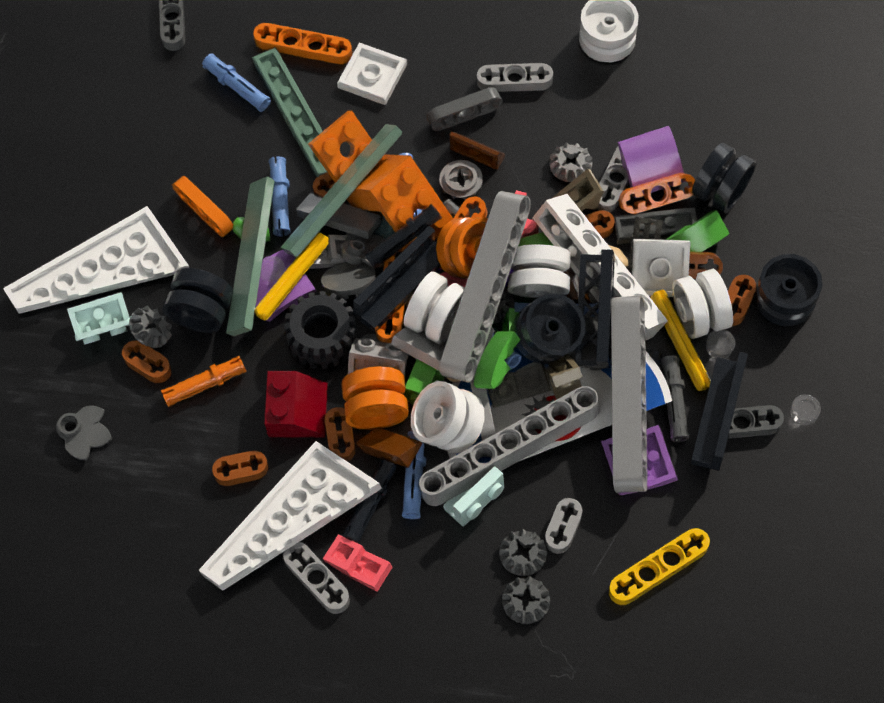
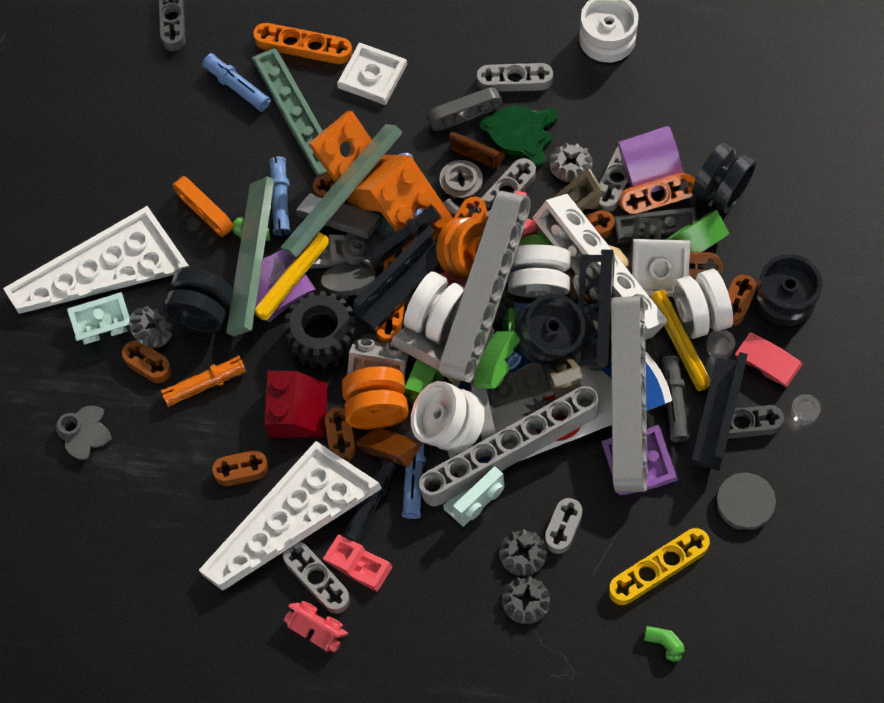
none -> coral hinge [284,601,348,652]
none -> light grey beam [478,159,536,218]
none -> dark green tile [480,106,558,167]
none -> bright green arm [644,626,684,661]
none -> dark grey tile [716,472,776,531]
none -> coral slope [735,332,803,387]

